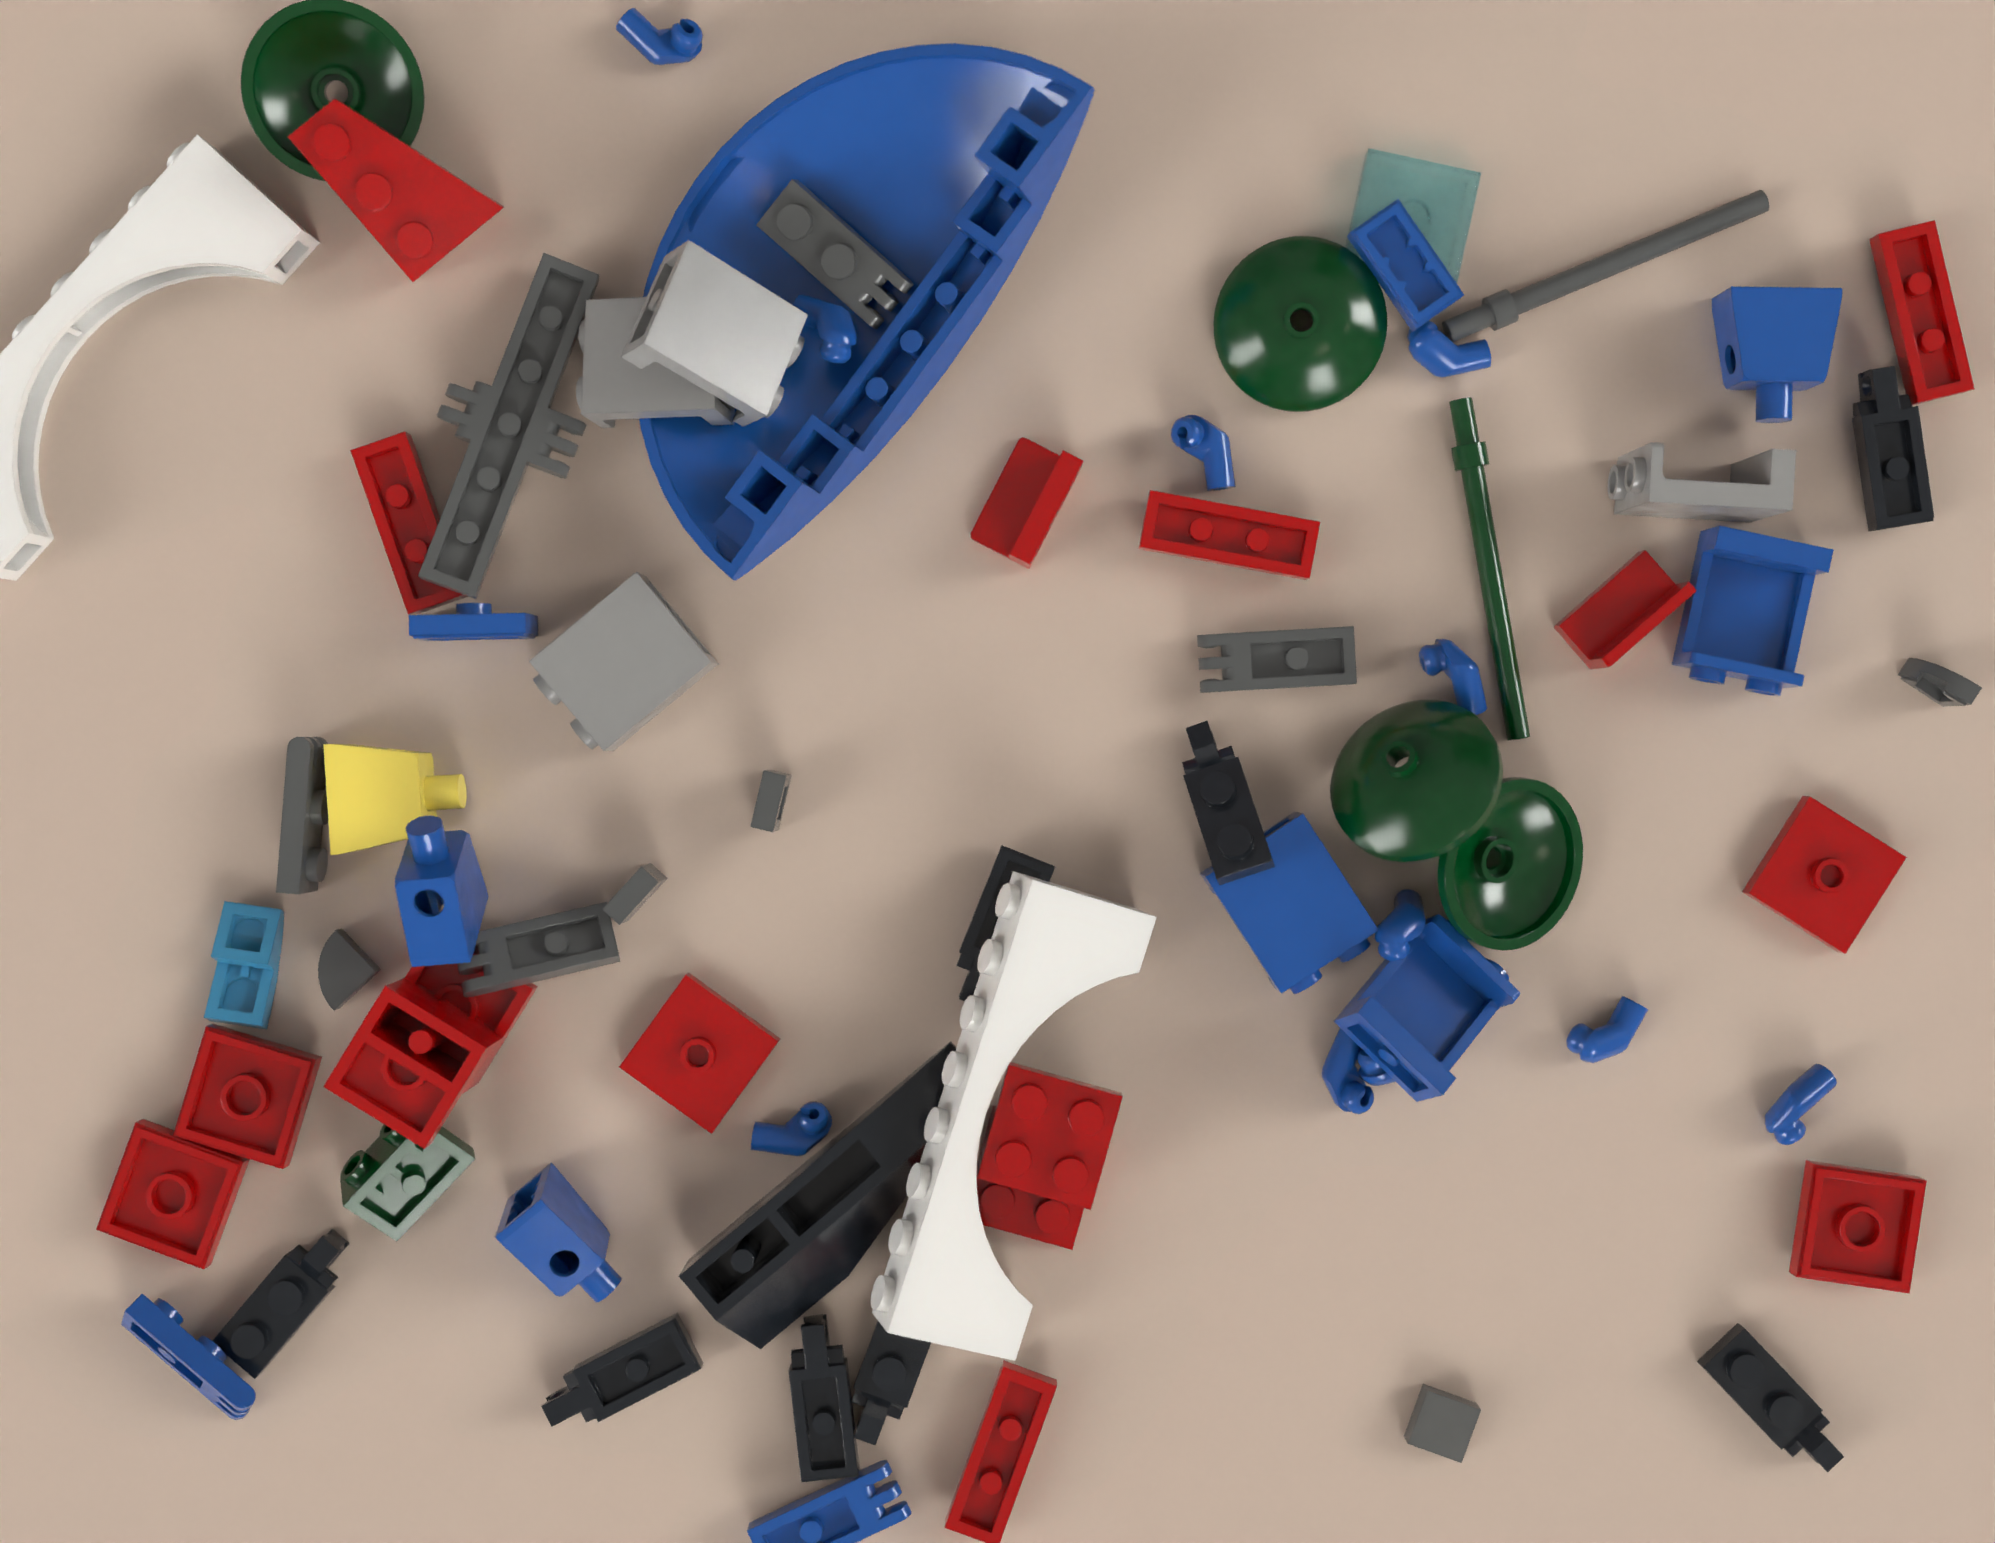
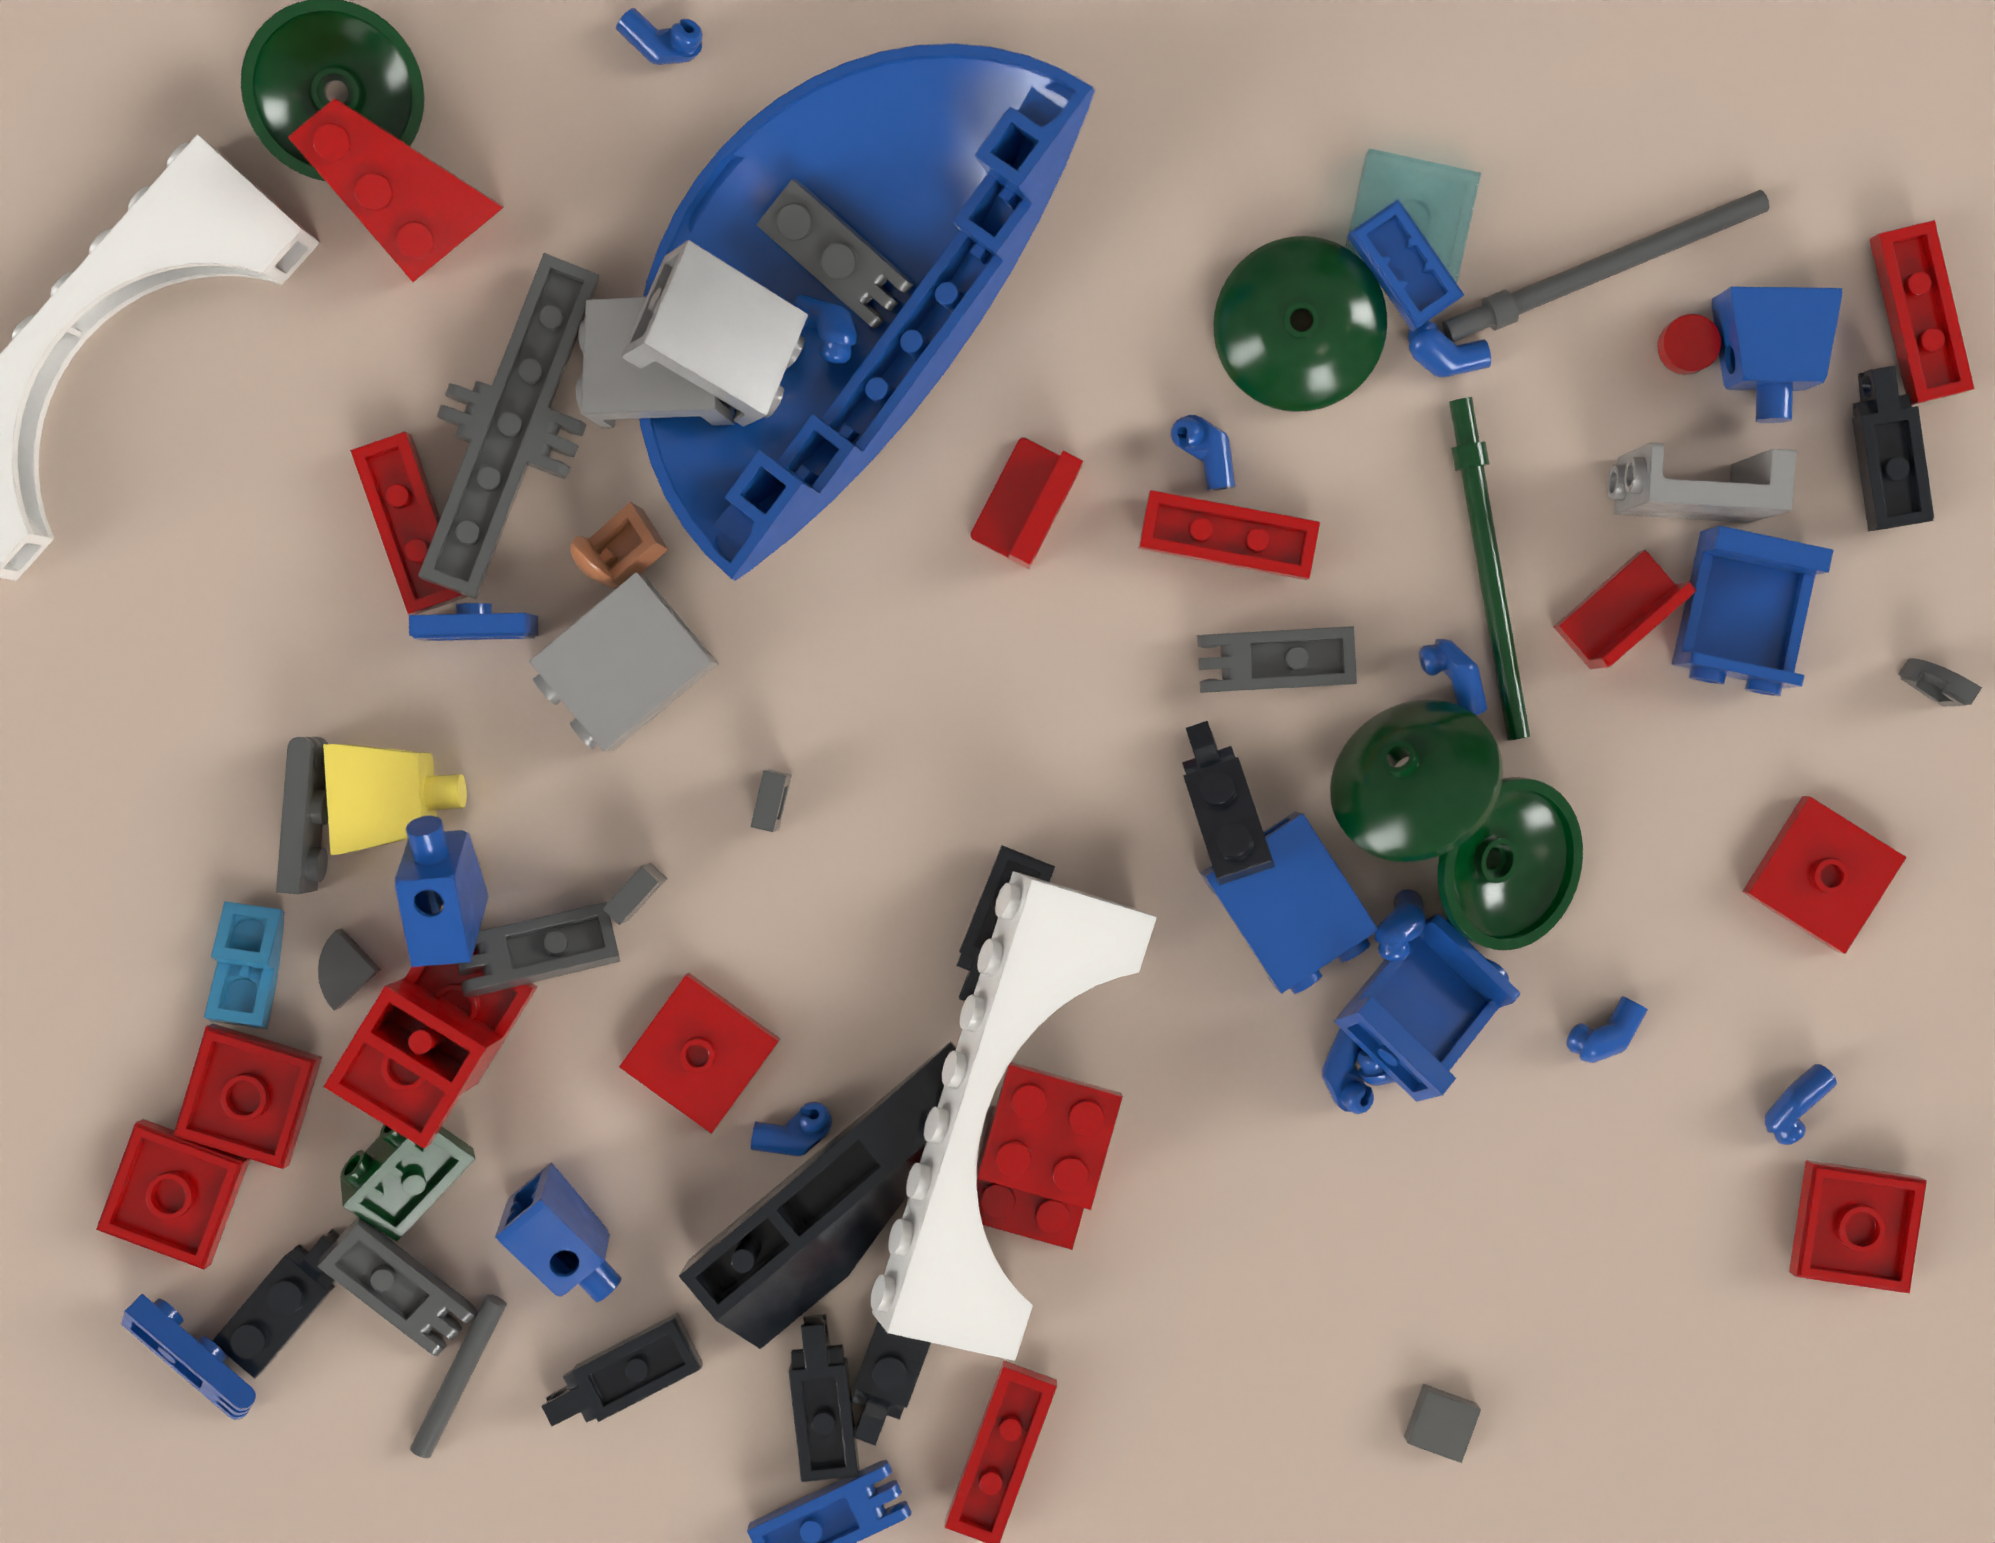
black hinge [1697,1323,1844,1472] -> none
none -> dark grey hinge [317,1217,477,1356]
none -> dark grey bar [410,1294,507,1458]
none -> nougat plate [570,502,669,589]
none -> red tile [1657,314,1721,375]

